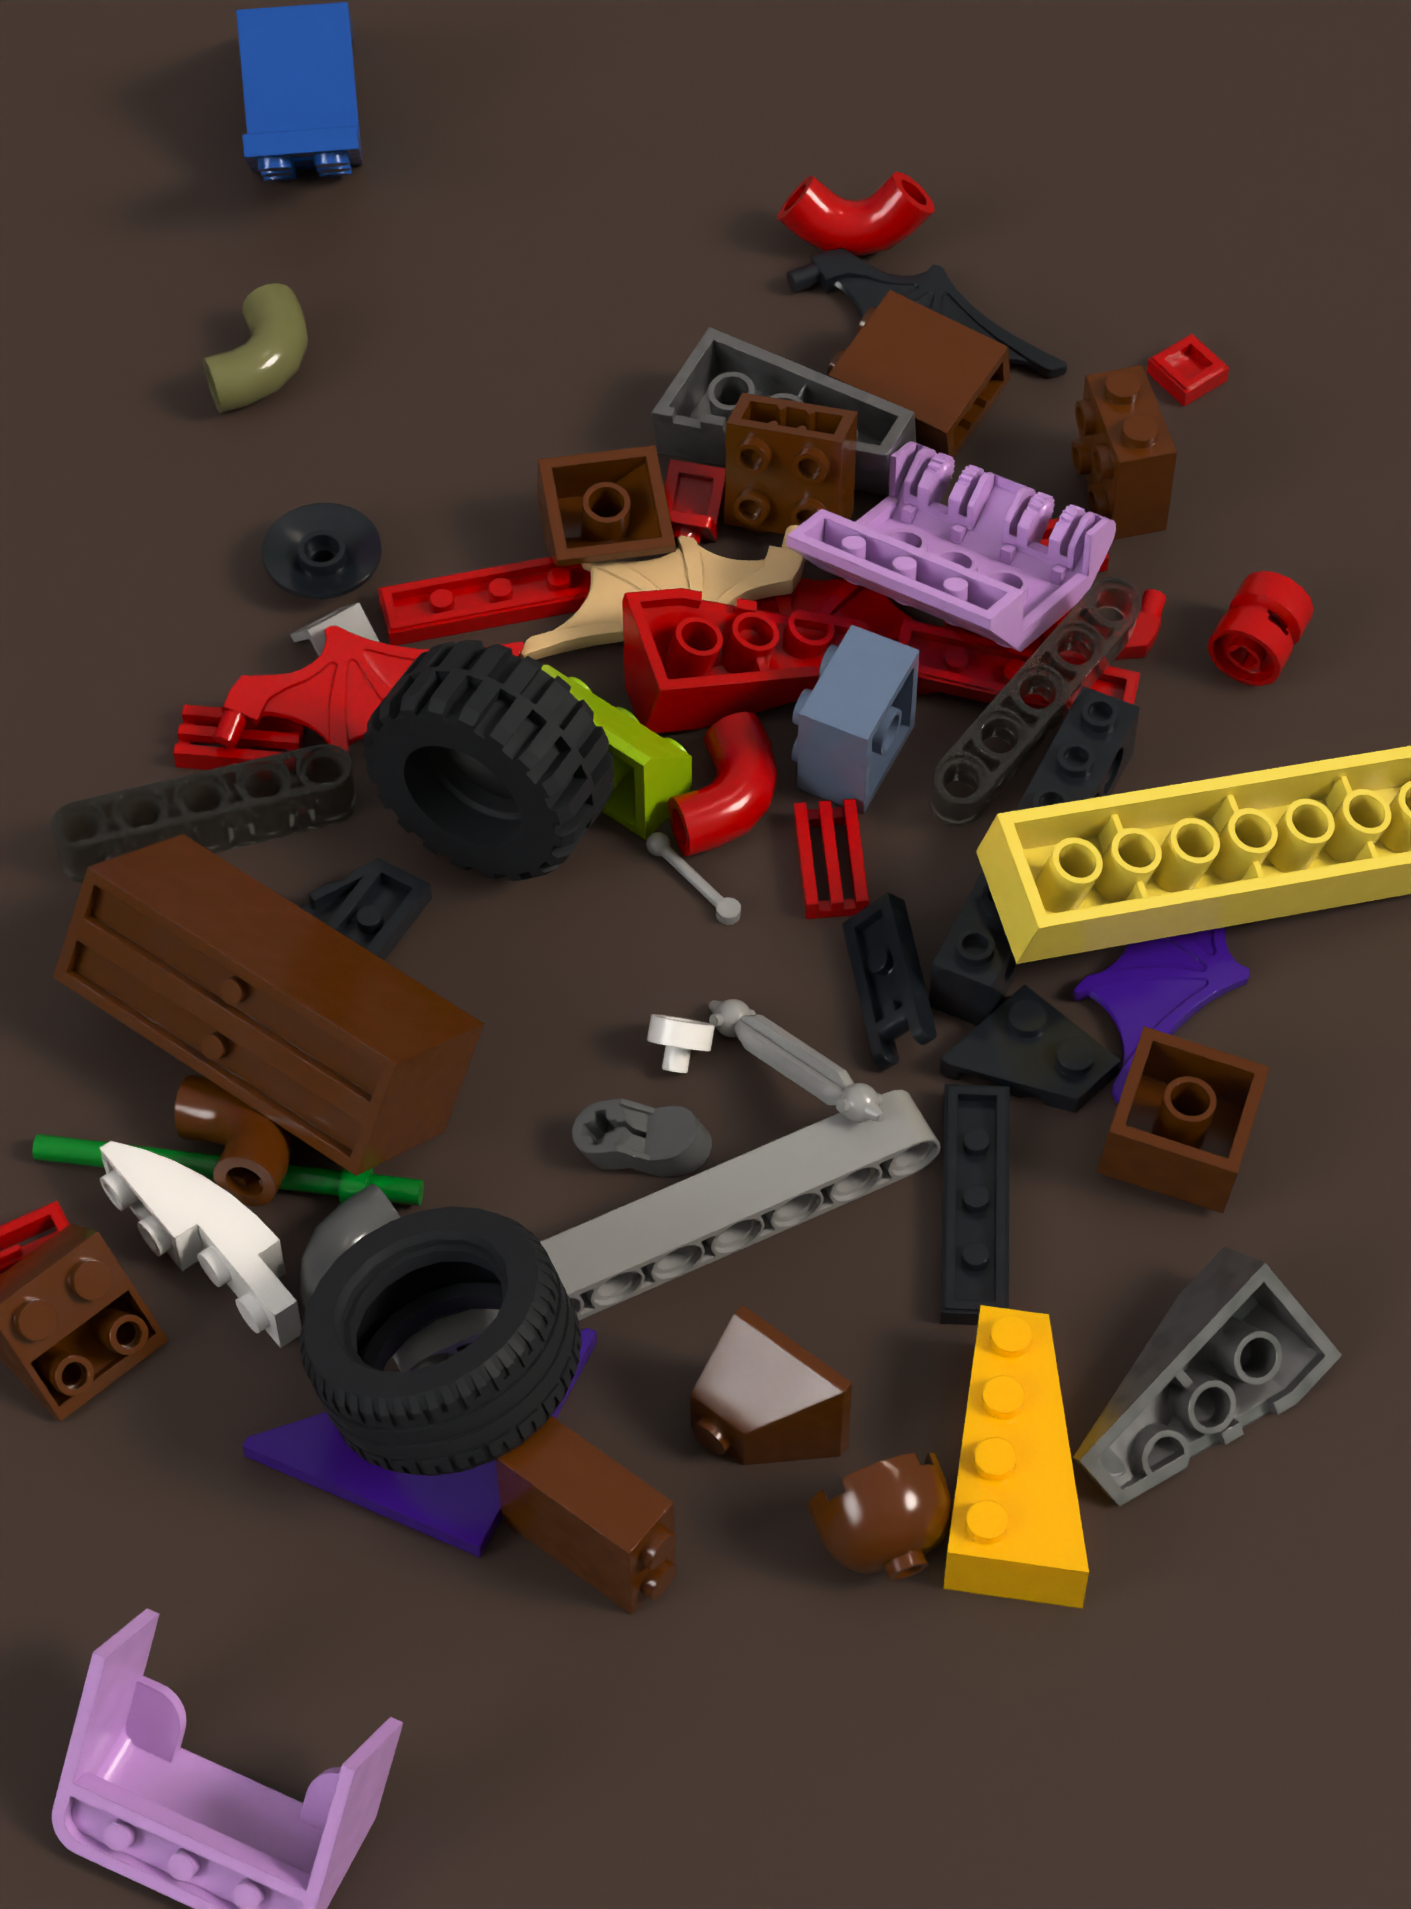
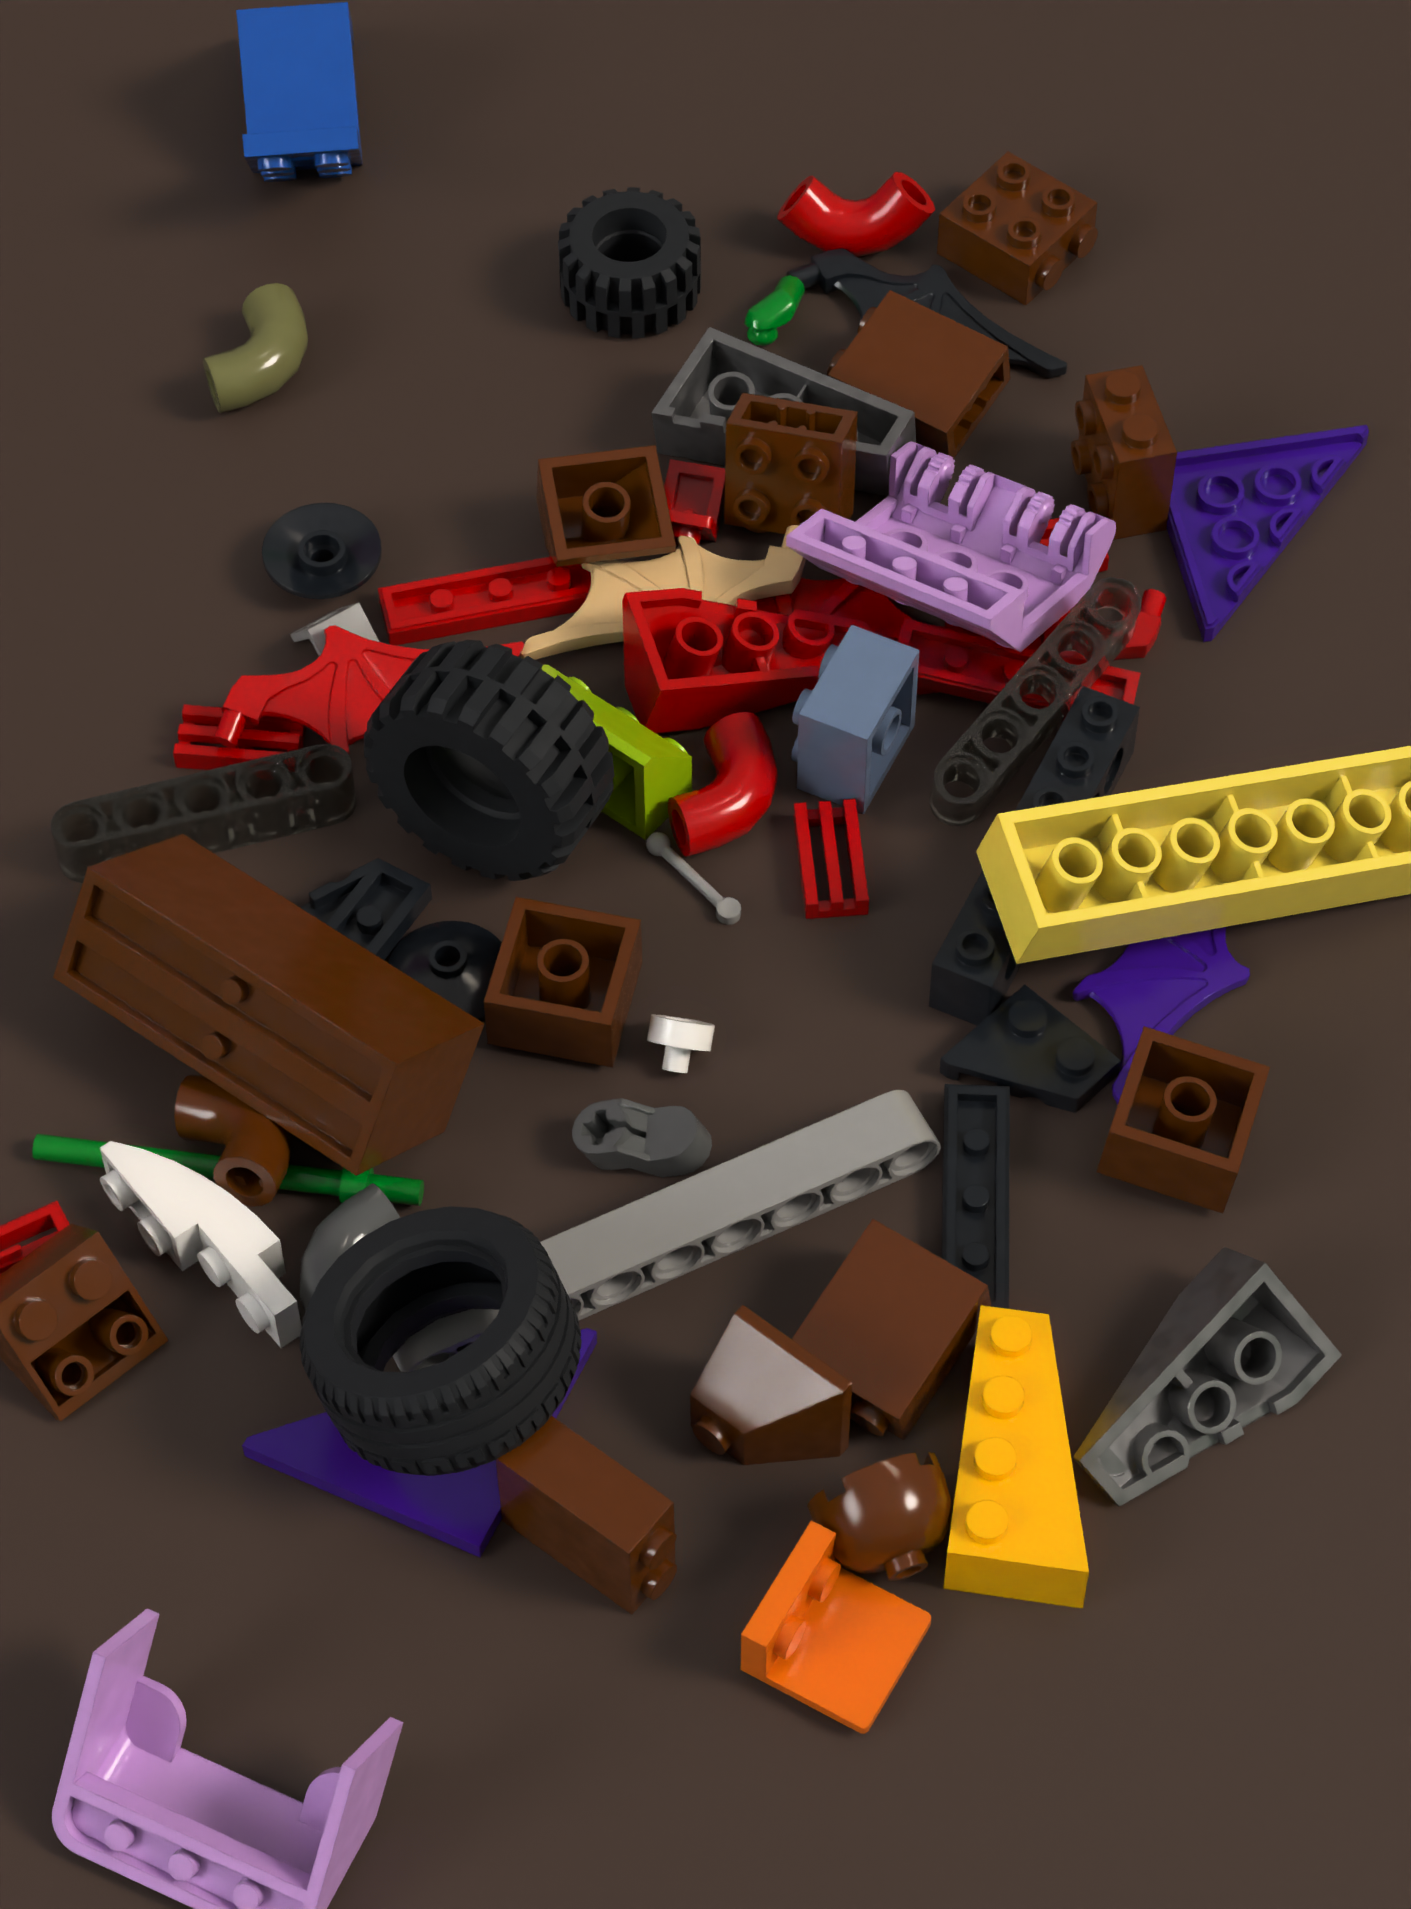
light grey wheel [709,999,885,1123] -> none
black hinge [842,892,937,1070] -> none
red tile [1147,333,1229,407] -> none
red wheel [1207,571,1314,686] -> none
none -> black dish [388,921,502,1022]
none -> reddish brown brick [484,897,642,1068]
none -> black tyre [558,187,701,339]
none -> orange bracket [741,1520,931,1734]
none -> green arm [744,275,805,346]
none -> reddish brown brick [792,1219,991,1440]
none -> reddish brown brick [937,151,1098,305]
none -> dark purple tile [1167,425,1369,642]

